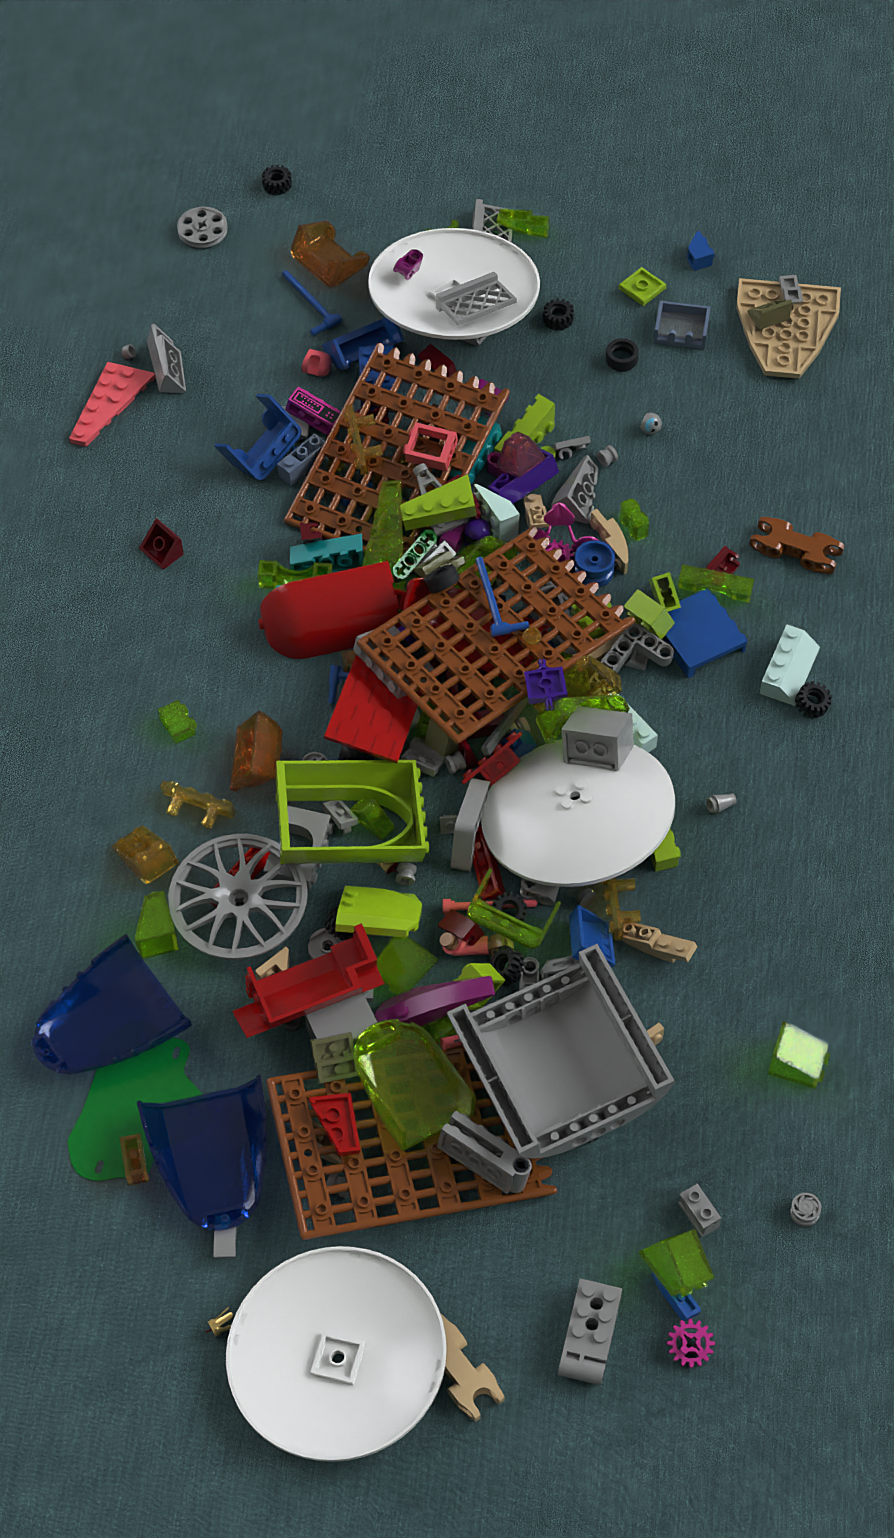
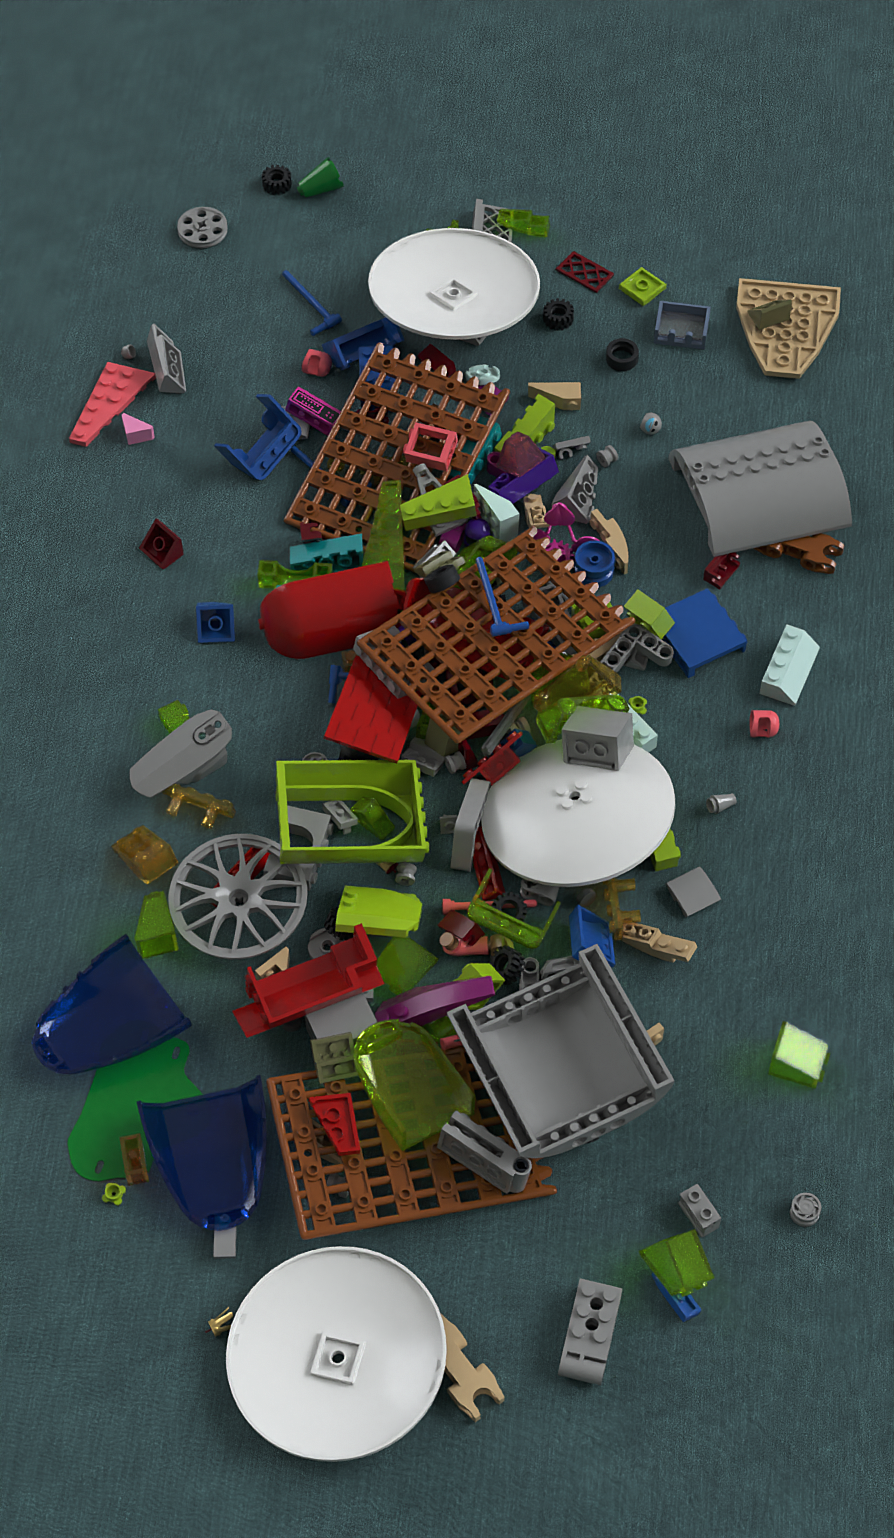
clear orange windscreen [230,711,283,792] -> none
sand blue slope [277,434,325,486] -> none
clear orange windscreen [291,220,370,287] -> none
clear yellow plate [344,404,383,475] -> none
green beam [391,530,437,583] -> none
magenta piece [393,249,423,280] -> none
light grey fence [436,272,517,326] -> none
clear yellow plate [522,627,542,645] -> none
dark purple plate [524,659,568,711] -> none
clear neon green brick [619,498,649,541] -> none
lime slope [648,572,681,612] -> none
dark pink gear [667,1319,715,1368] -> none
clear neon green arch [678,564,754,603] -> none
blue slope [687,231,715,271] -> none
light grey slope [779,275,803,304] -> none
black tyre [795,681,832,718] -> none
none -> lime plate [102,1183,126,1205]
none -> bright pink slope [122,413,155,445]
none -> light grey piece [129,710,232,798]
none -> blue slope [196,602,235,643]
none -> green cone [296,157,344,198]
none -> light aqua tile [465,364,500,385]
none -> tan slope [528,382,581,410]
none -> dark red window [555,251,614,293]
none -> lime plate [628,696,647,715]
none -> light grey slope [666,866,721,917]
none -> light grey slope [669,420,852,557]
none -> coral helmet [750,710,780,738]

